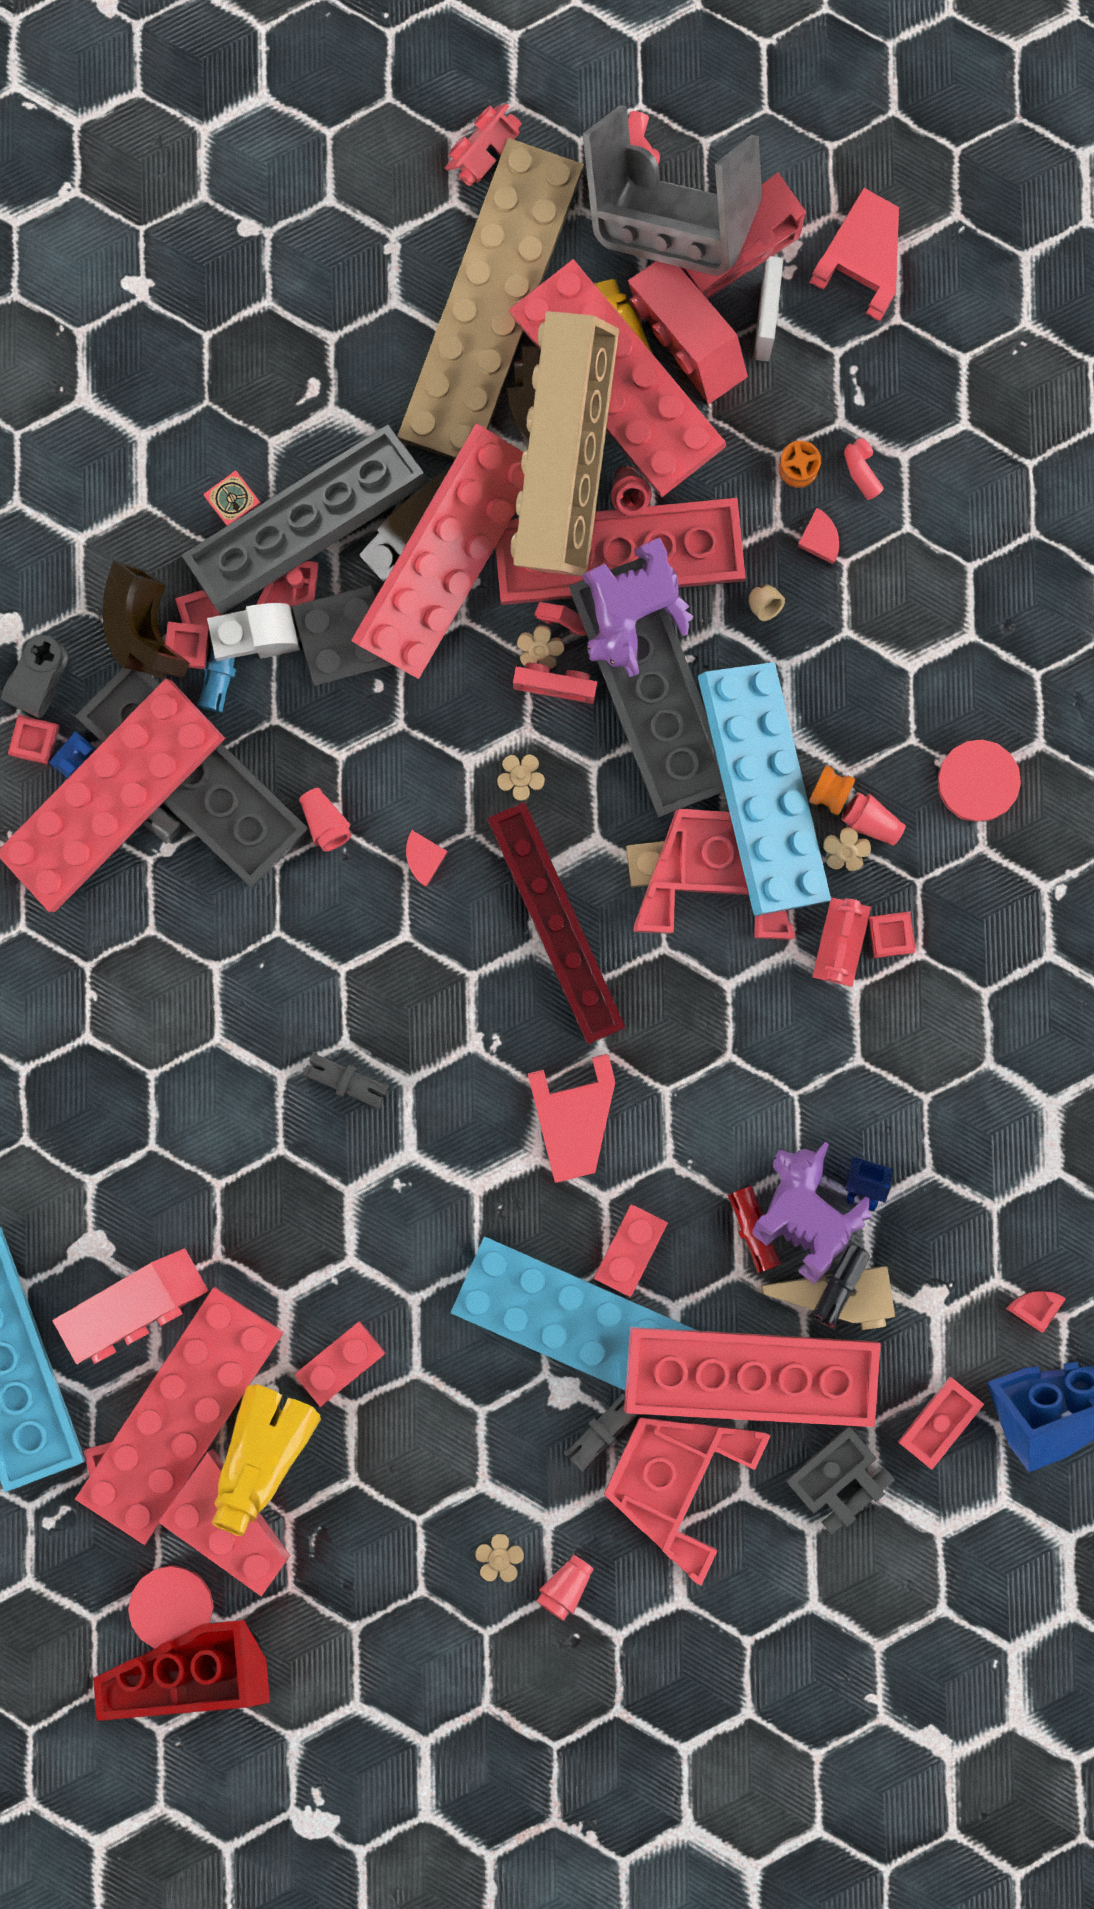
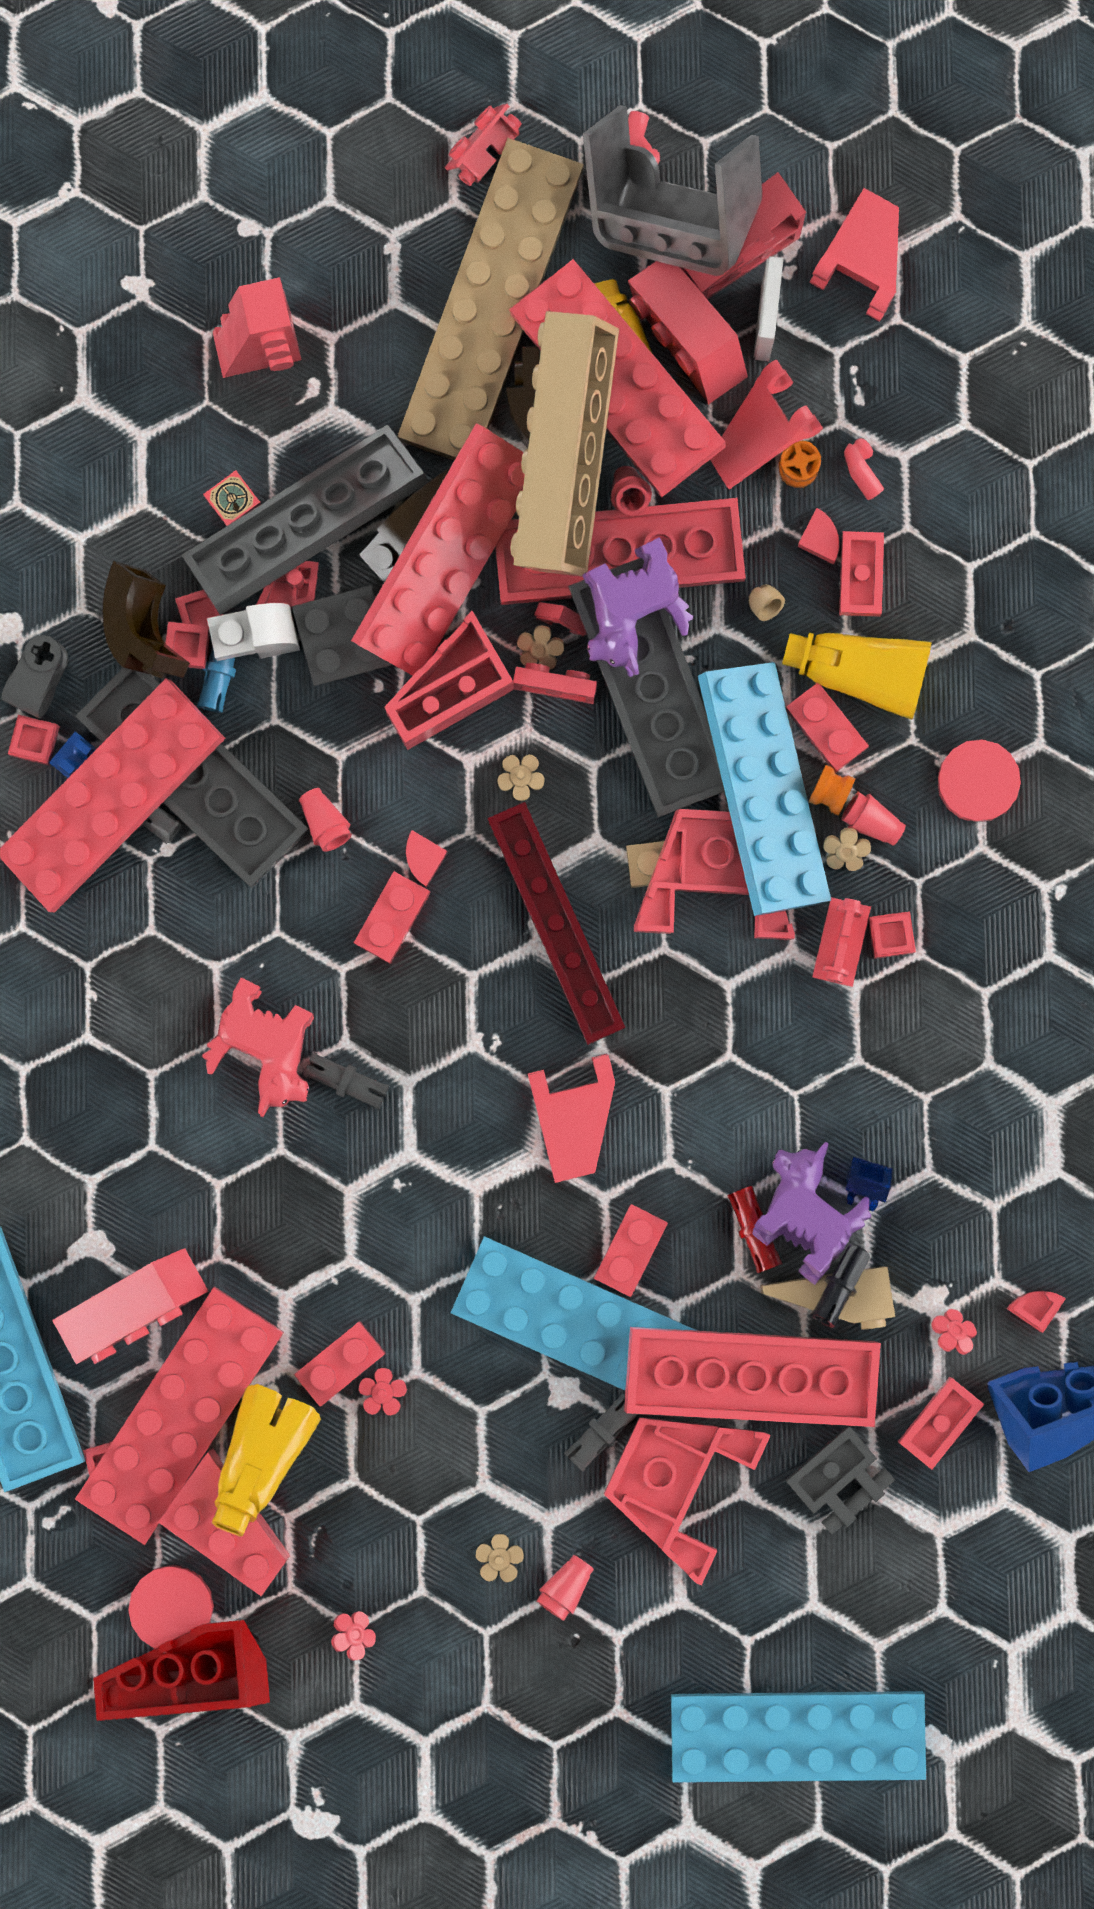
none -> coral animal [202,978,314,1117]
none -> coral wedge [213,277,302,378]
none -> coral plant [331,1611,376,1661]
none -> coral plate [354,871,431,964]
none -> coral plant [359,1368,407,1416]
none -> coral wedge [384,611,514,750]
none -> medium azure plate [671,1691,926,1782]
none -> coral flag [710,360,823,490]
none -> yellow piece [782,633,932,720]
none -> coral plate [786,683,869,773]
none -> coral plate [839,531,884,617]
none -> coral plant [932,1309,977,1355]

